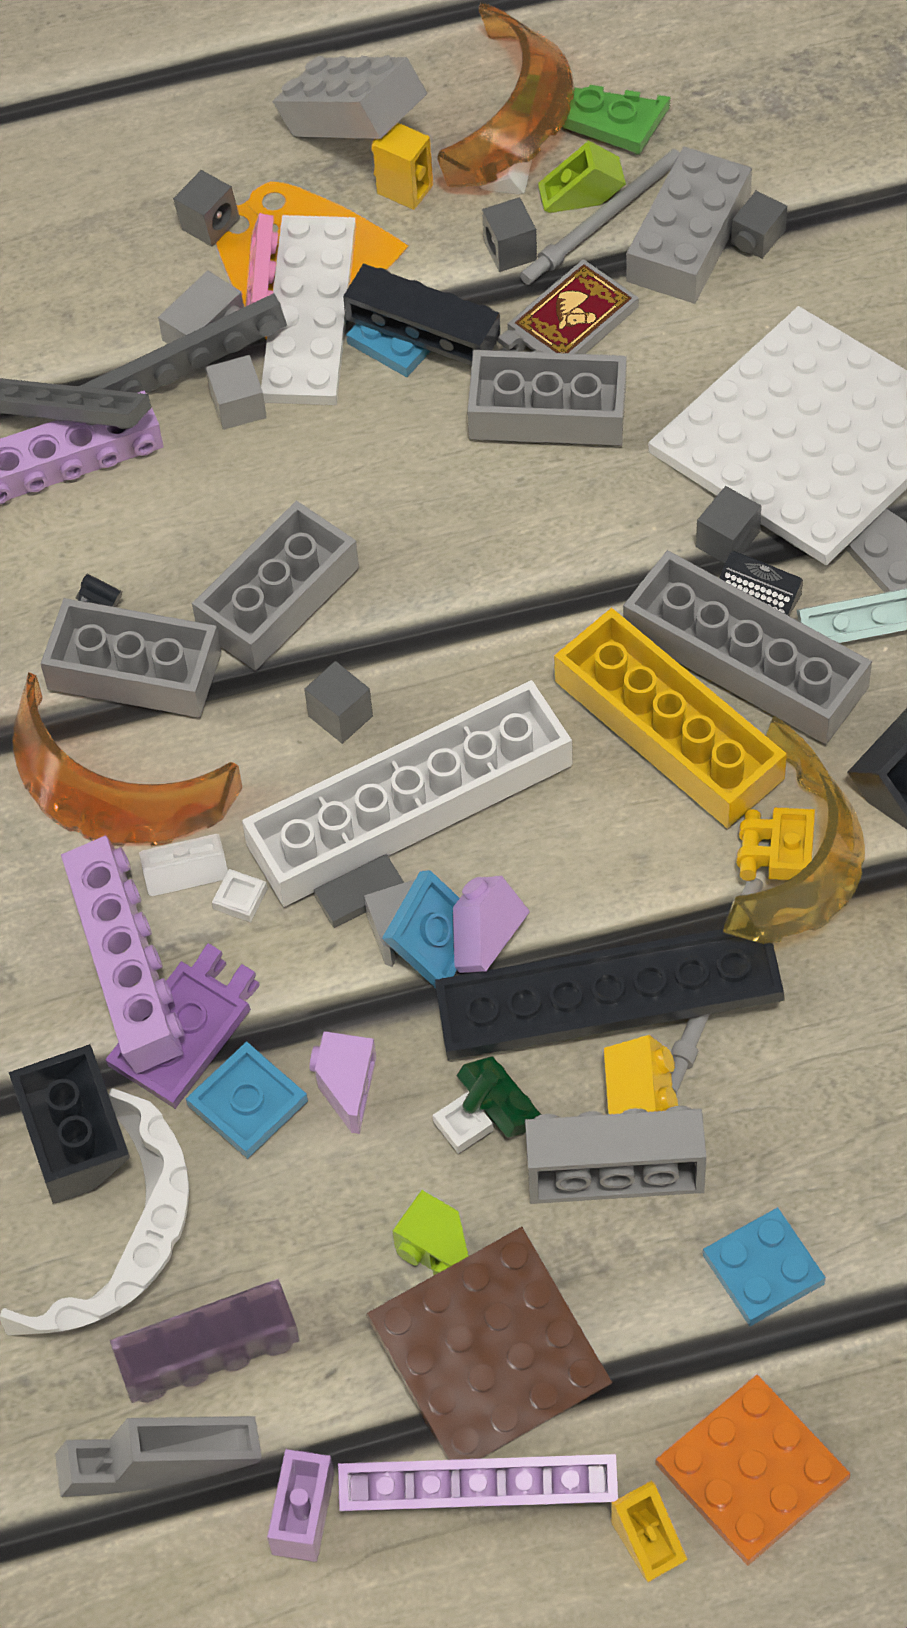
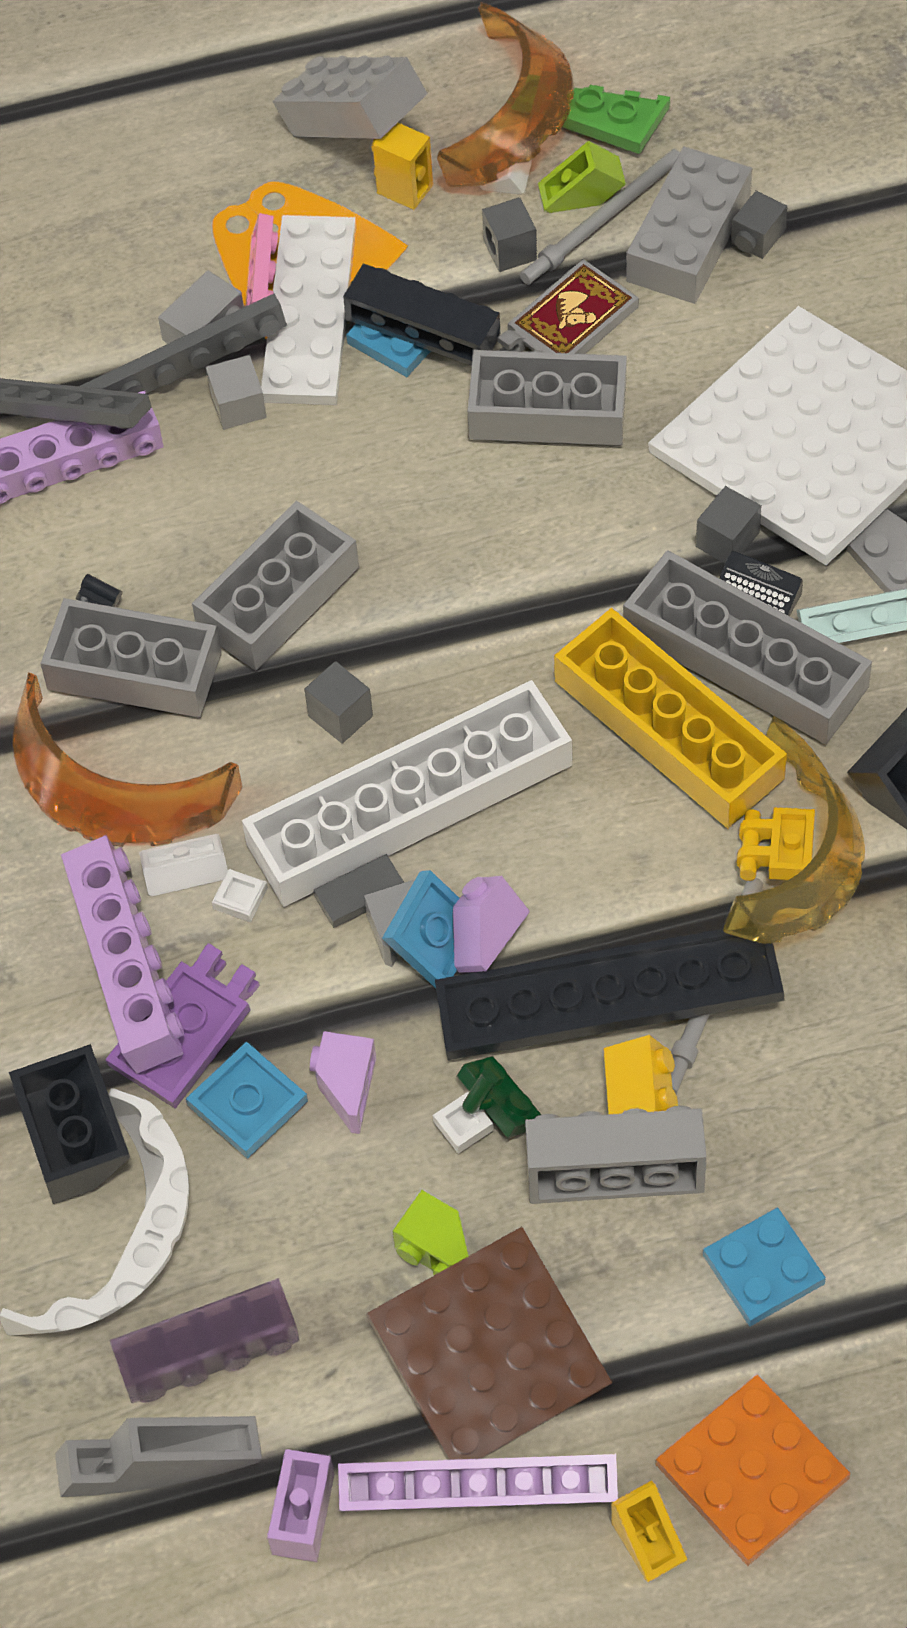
dark grey piece [173,170,240,246] -> none

